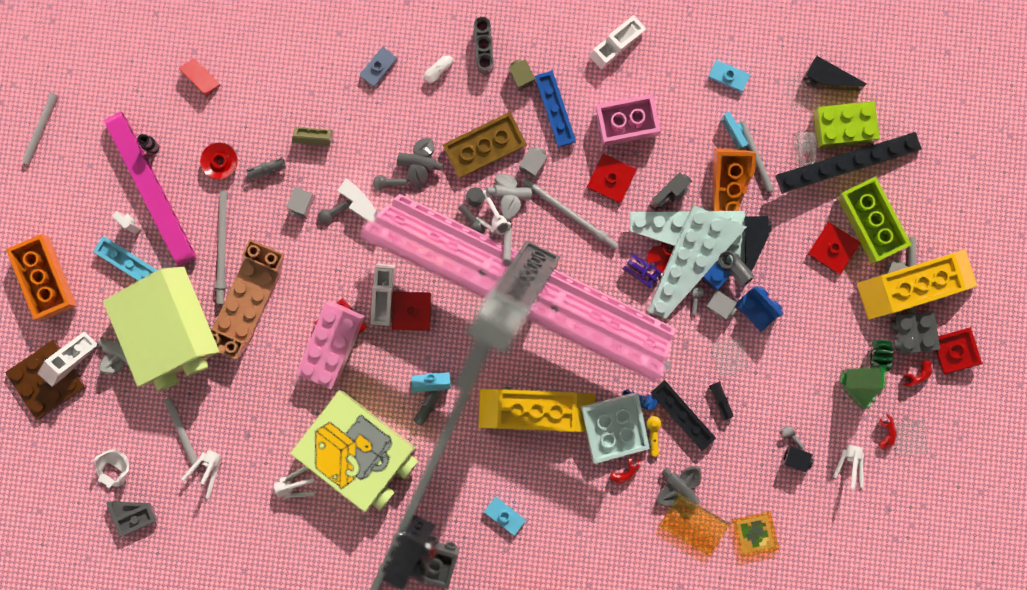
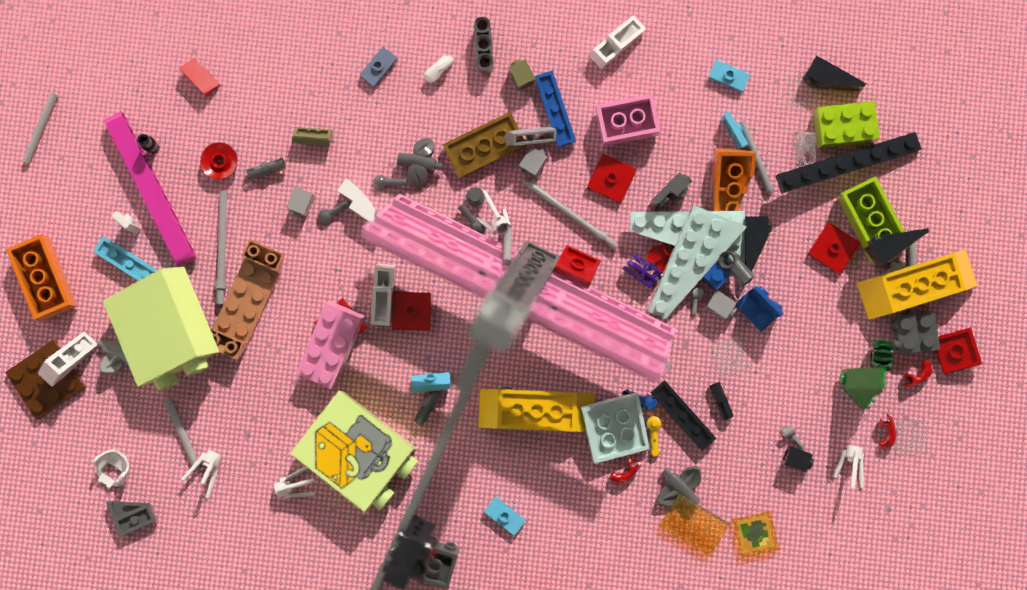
light grey plant [486,174,532,220] -> none
none -> light grey piece [504,127,556,147]
none -> red plate [553,245,601,287]
none -> black slope [864,228,930,267]

